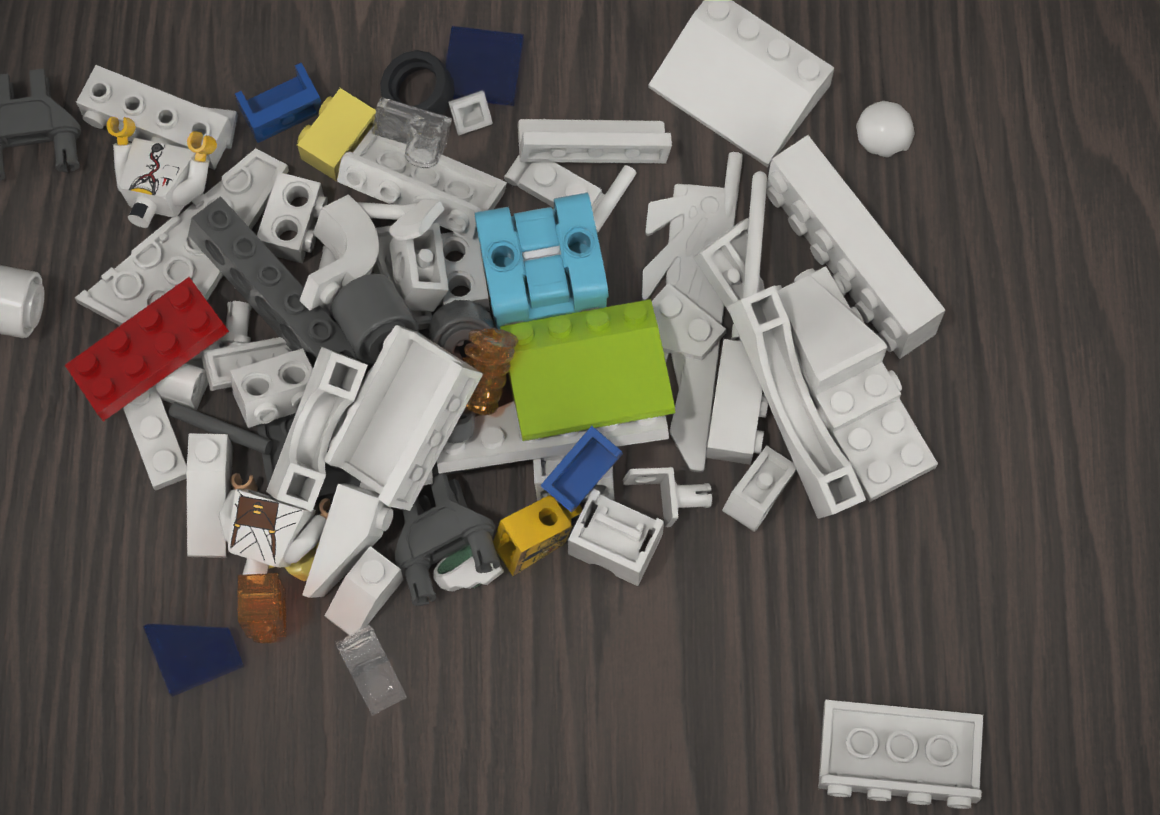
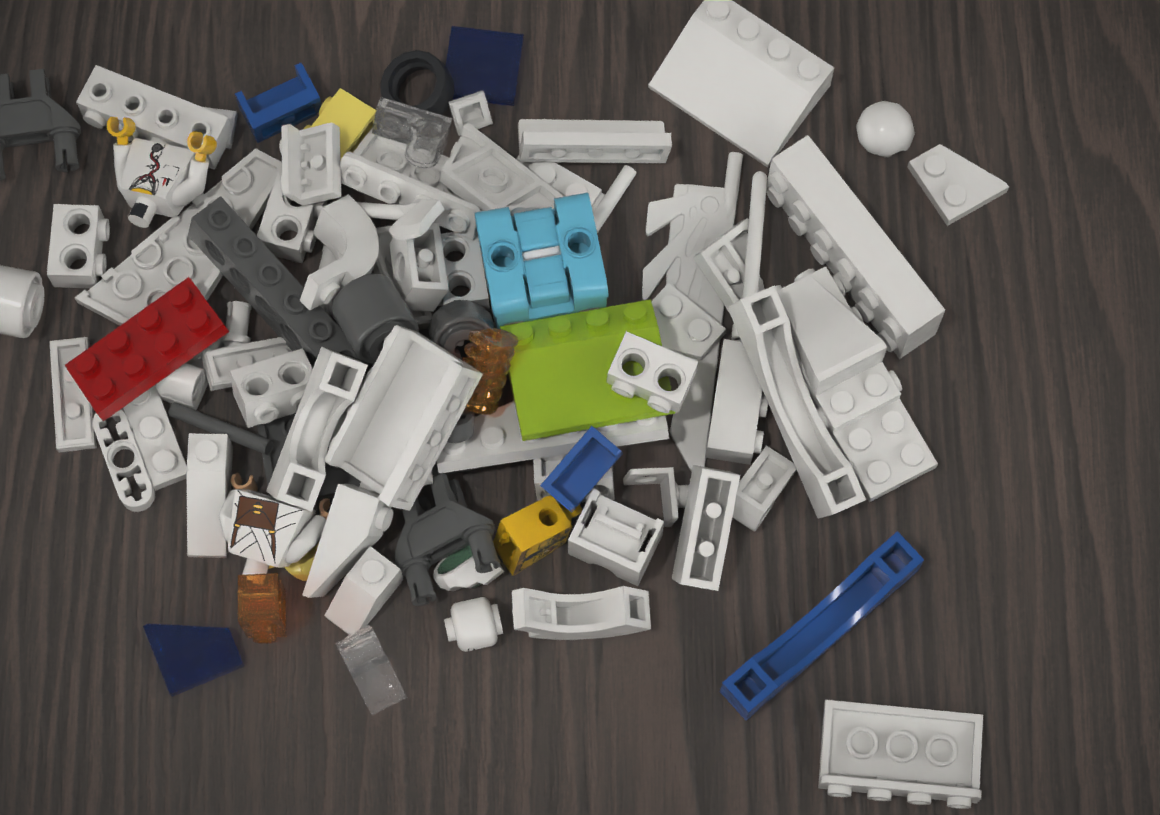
none -> white brick [47,204,110,288]
none -> white tile [49,337,97,453]
none -> white beam [93,409,155,512]
none -> white bracket [279,122,341,206]
none -> white wing [439,122,564,216]
none -> white head [444,597,503,652]
none -> white arch [512,586,651,640]
none -> white brick [606,331,699,413]
none -> white brick [672,465,740,591]
none -> blue arch [720,531,924,721]
none -> white wing [907,144,1009,226]

